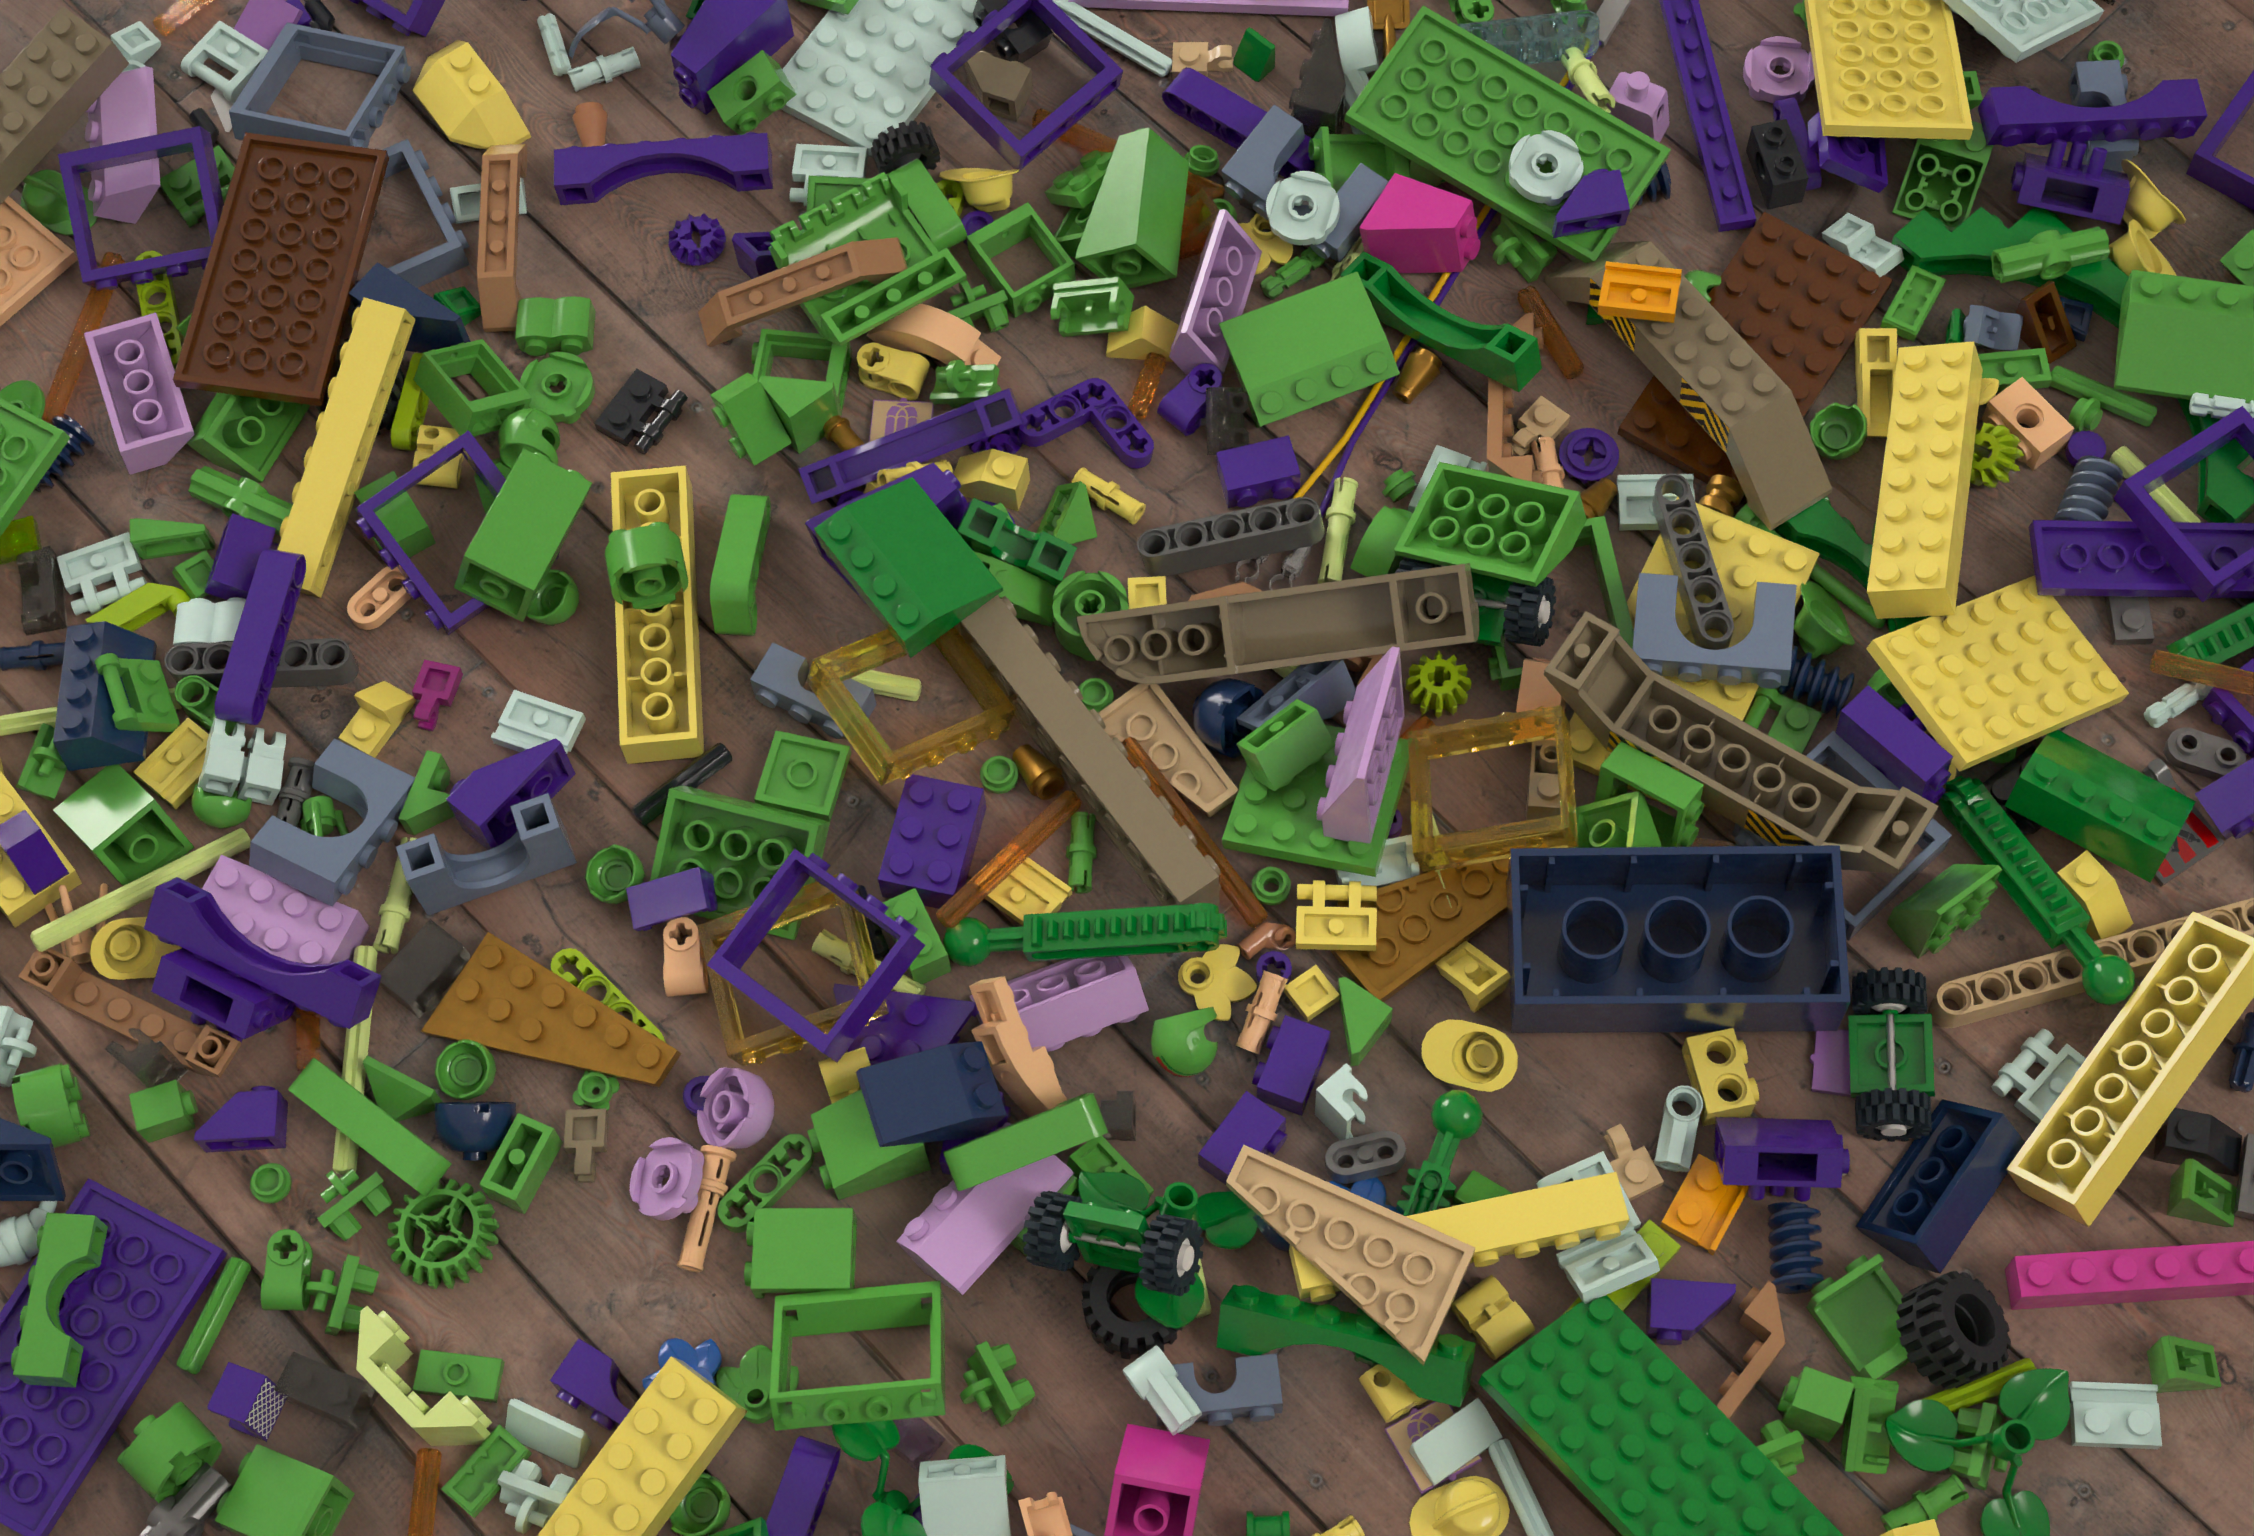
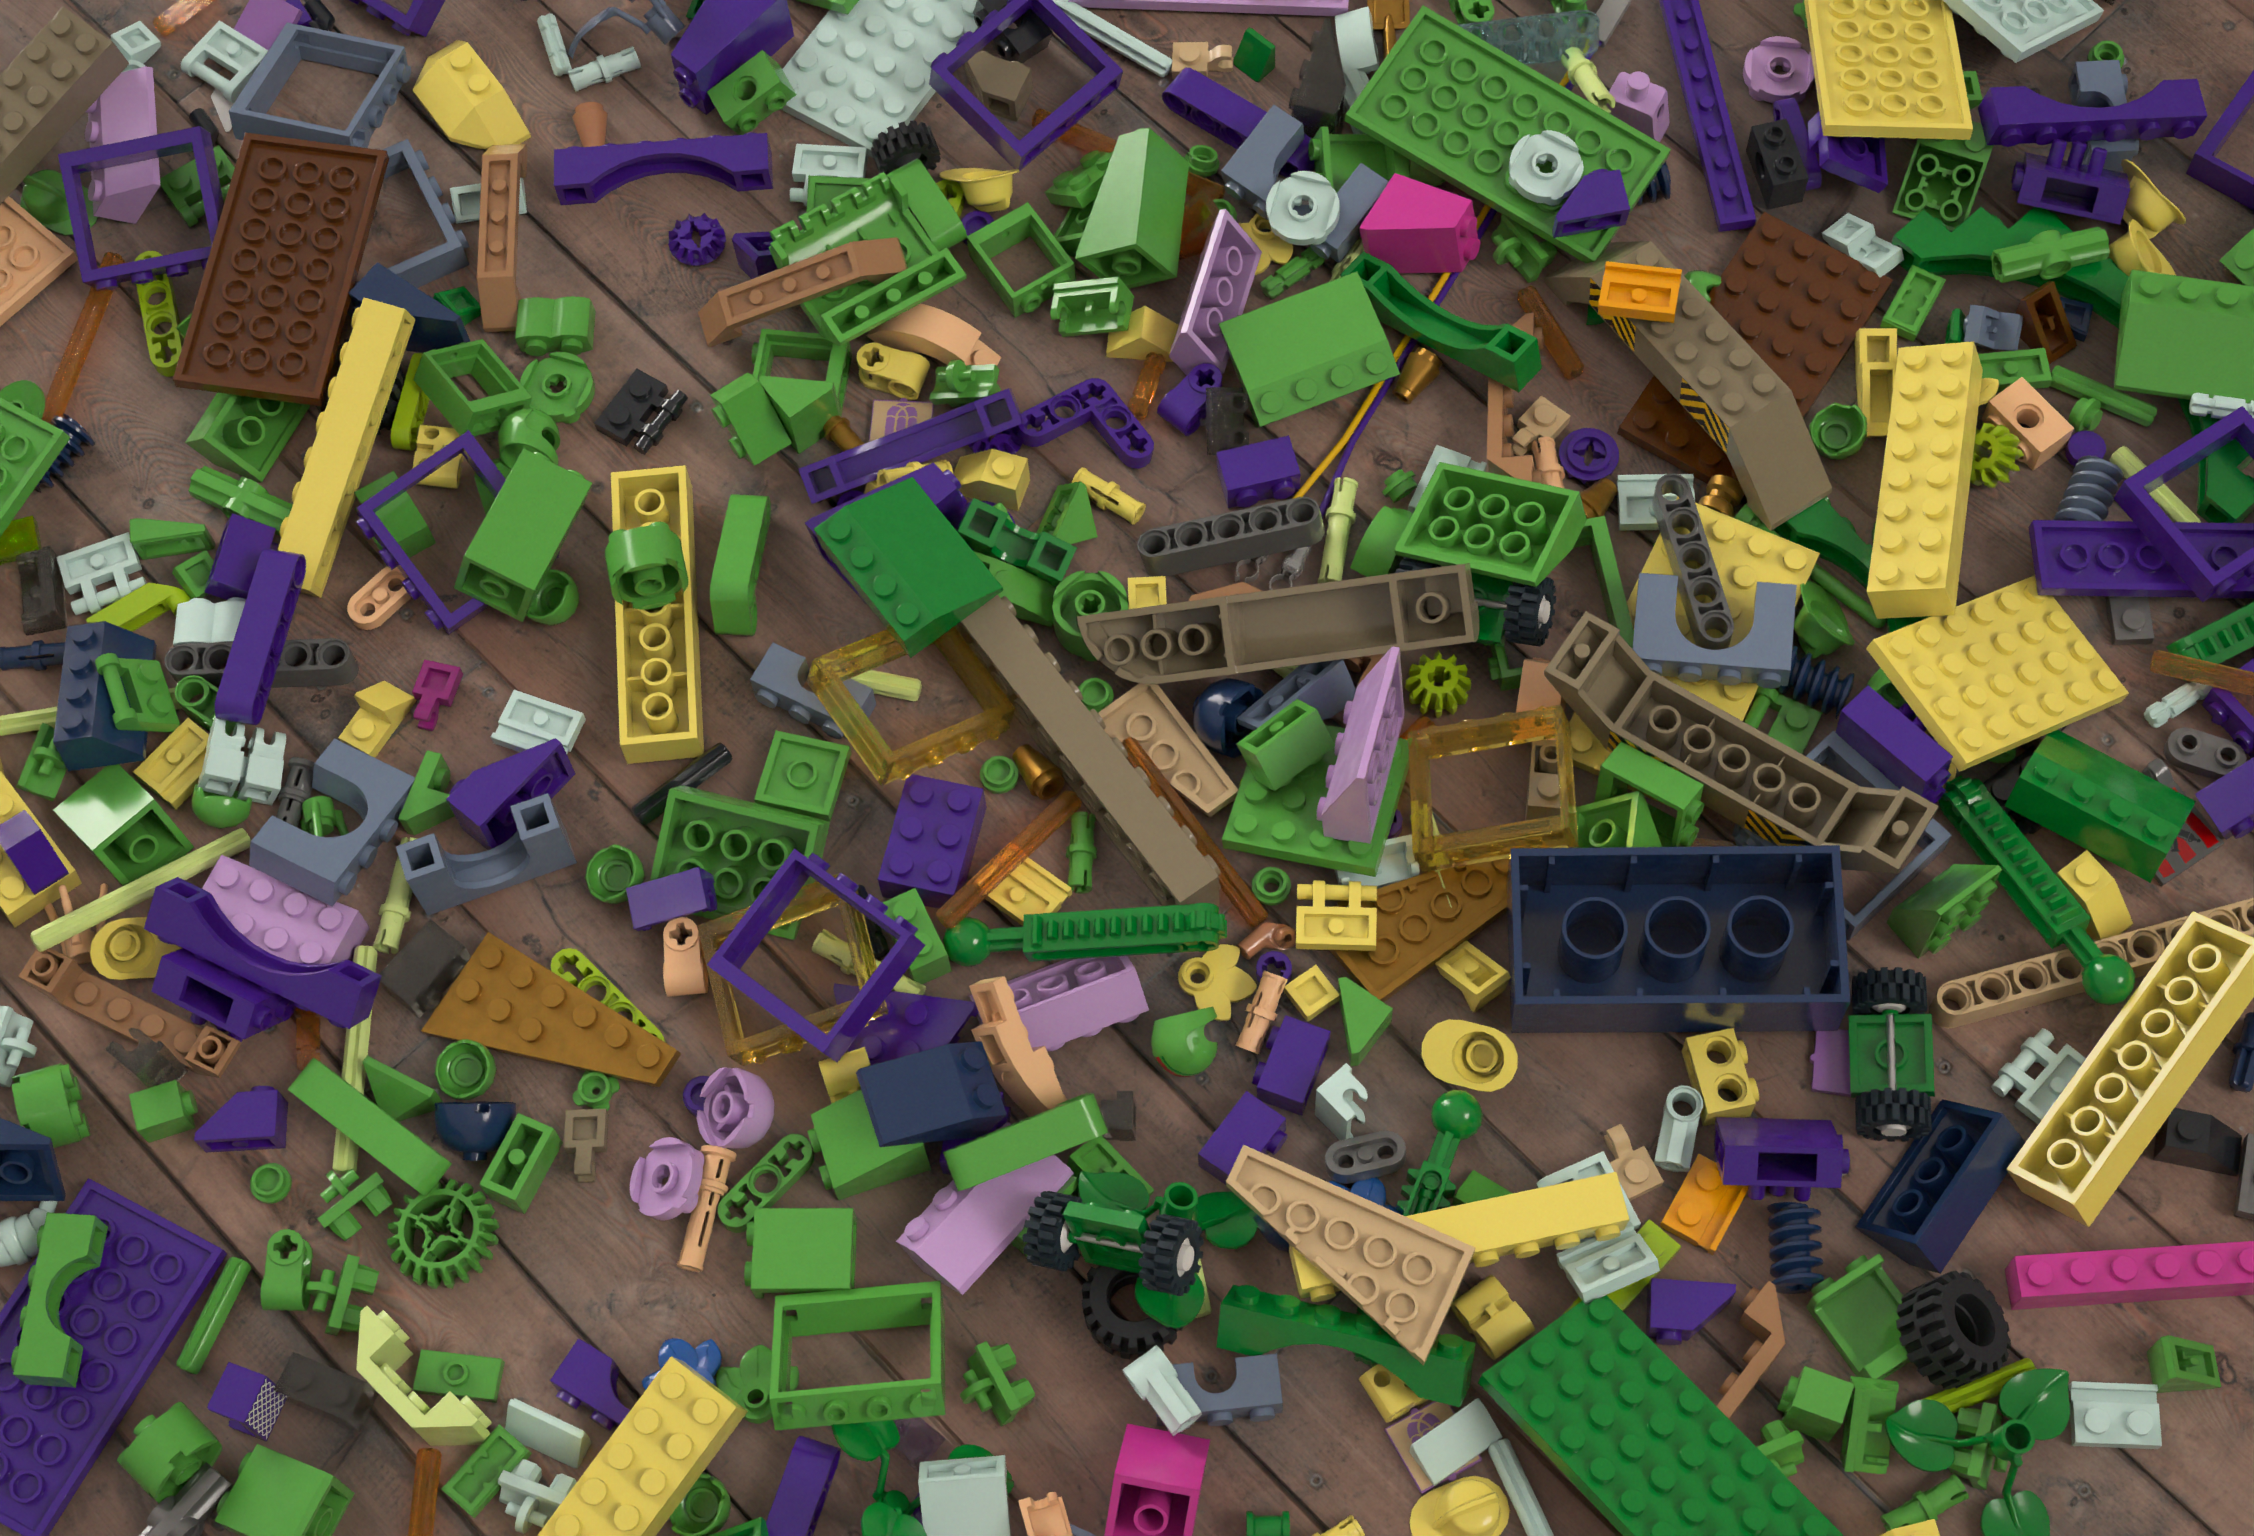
lavender slope [84,313,195,475] -> none
bright green hips [948,280,1009,333] -> none
bright green slope [2167,1159,2237,1227] -> none

